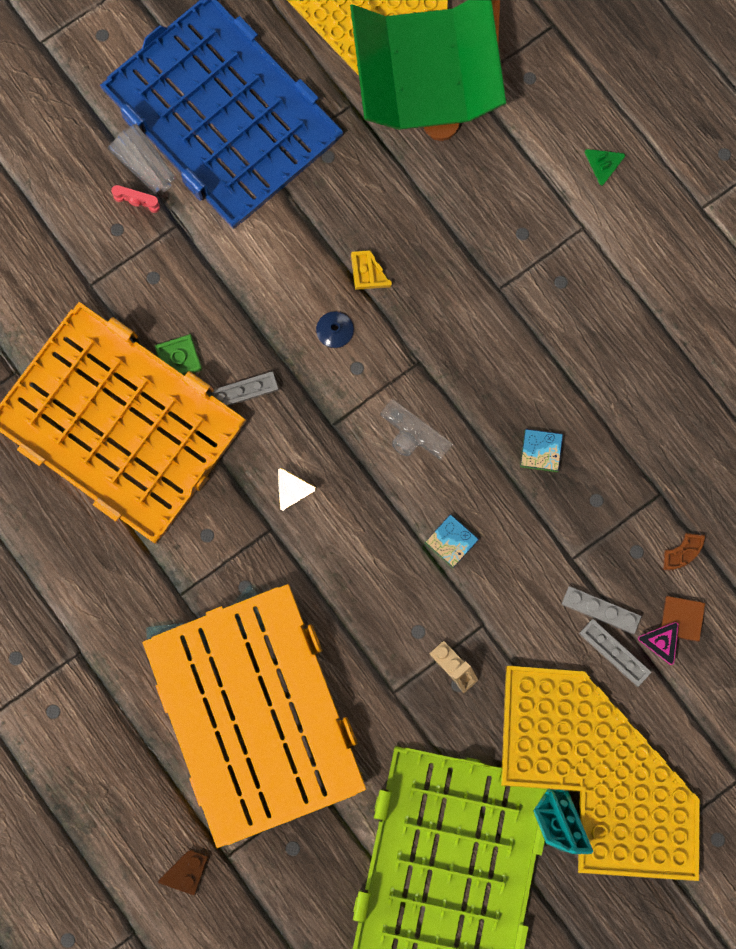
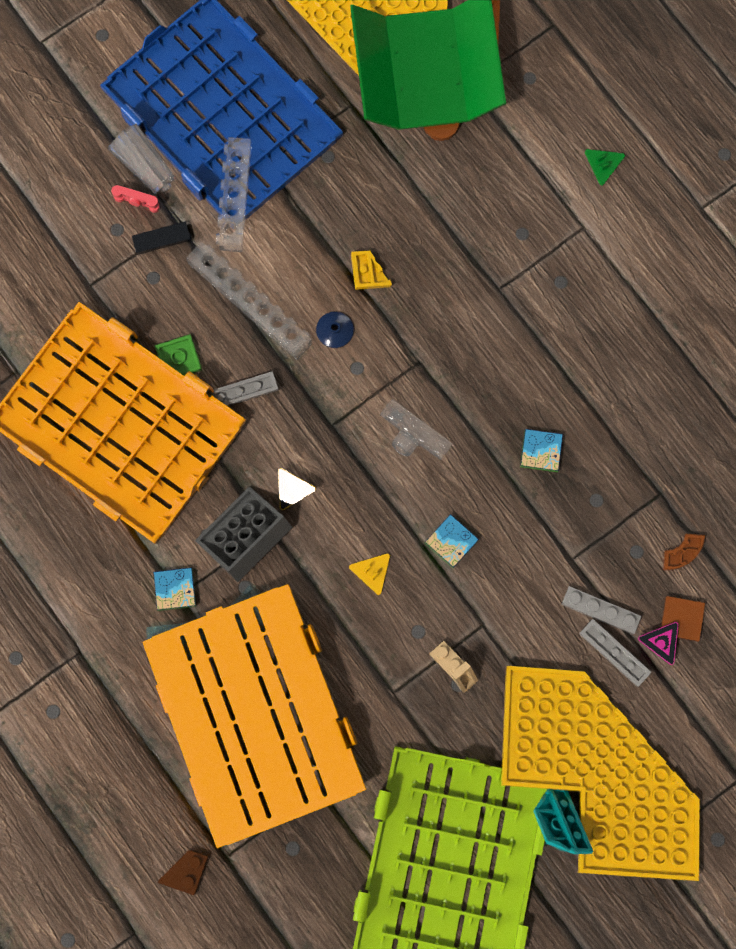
none -> black tile [132,221,191,255]
none -> tile [153,567,196,611]
none -> clear brick [186,242,312,360]
none -> dark grey slope [195,487,293,582]
none -> clear brick [216,137,252,252]
none -> yellow piece [349,554,390,595]

